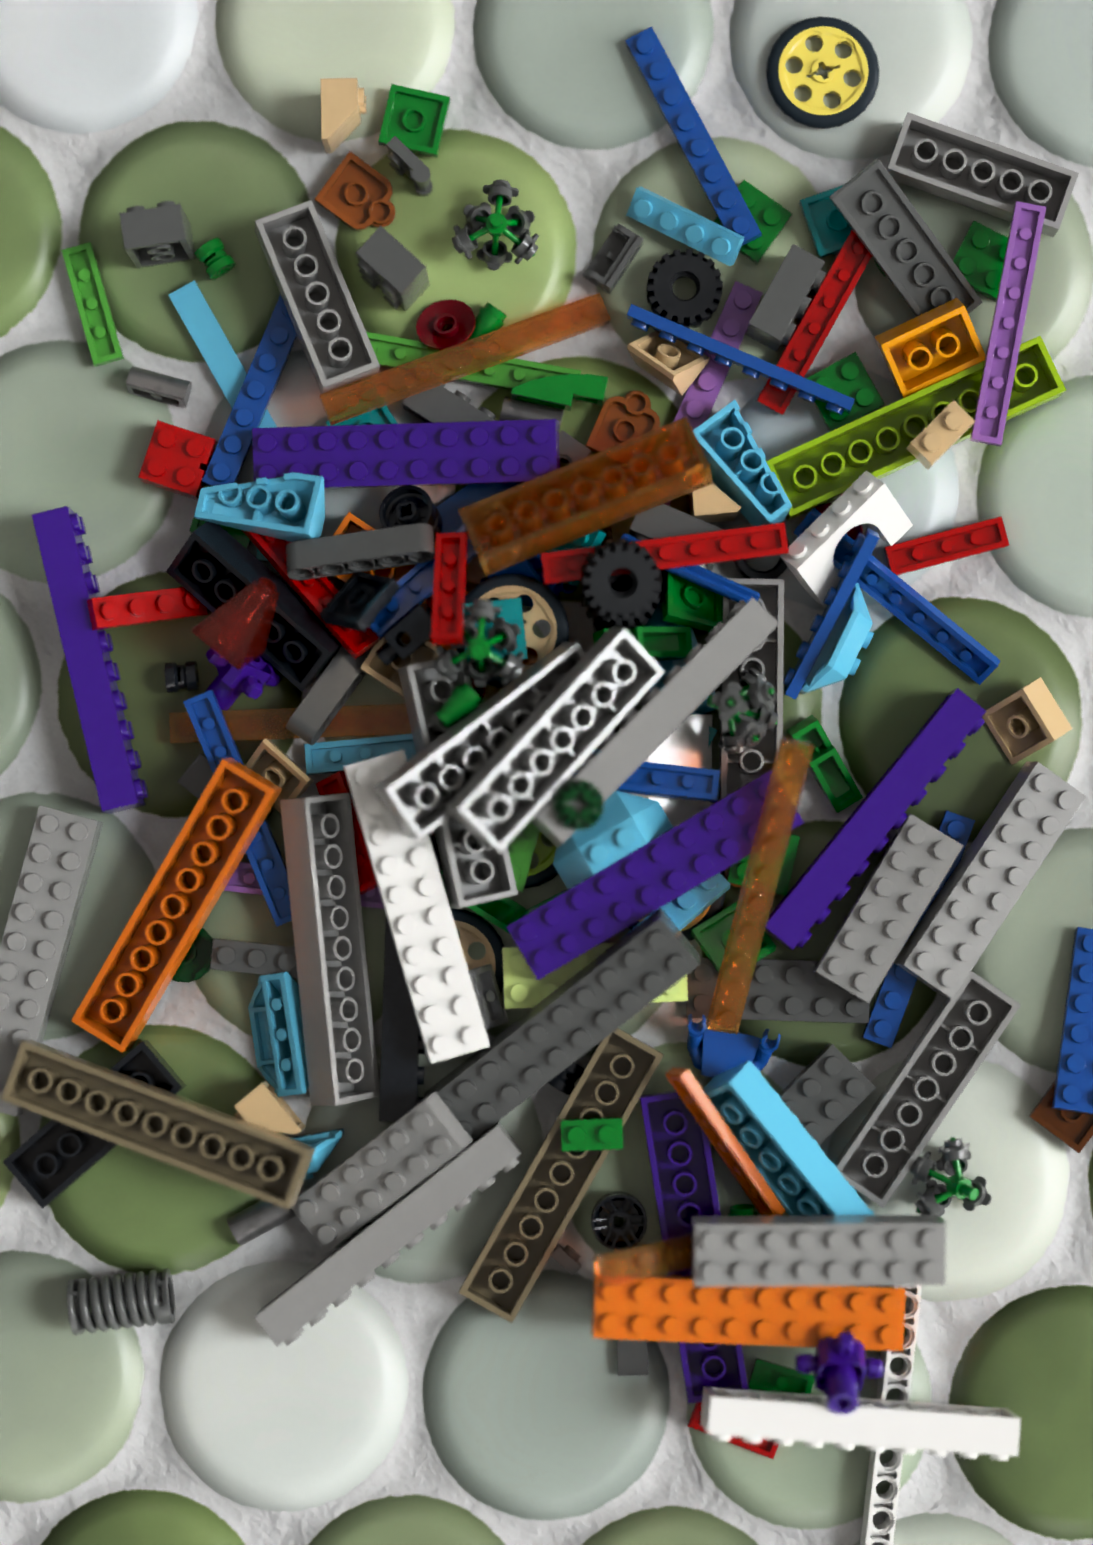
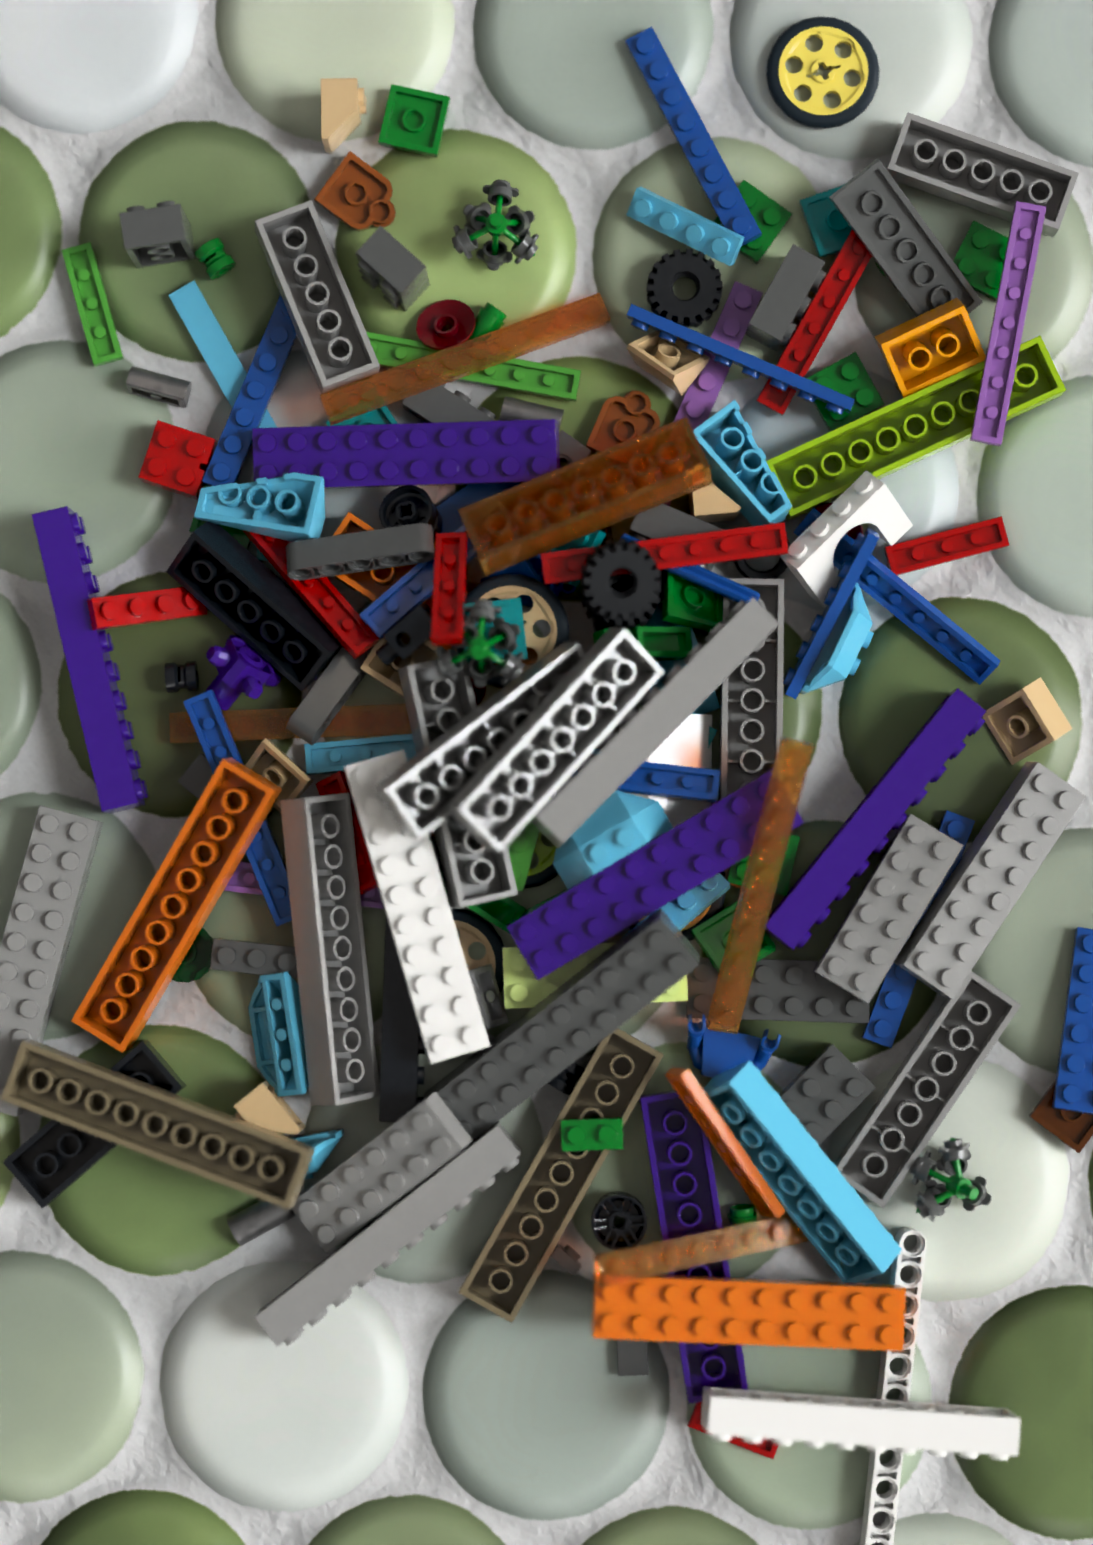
dark grey piece [67,1268,176,1335] -> none
clear red slope [191,578,279,670] -> none
black plate [319,572,400,632] -> none
dark grey plate [386,136,433,197] -> none
green cone [435,682,481,727] -> none
green slope [511,374,608,411] -> none
dark green gear [553,779,604,830] -> none
dark grey hinge [582,224,644,294] -> none
light grey brick [691,1215,946,1287] -> none
dark grey plant [707,668,778,754] -> none
green plate [748,1358,814,1394] -> none
green slope [786,715,863,813] -> none
dark purple piece [795,1332,884,1414] -> none
tan brick [906,400,975,470] -> none

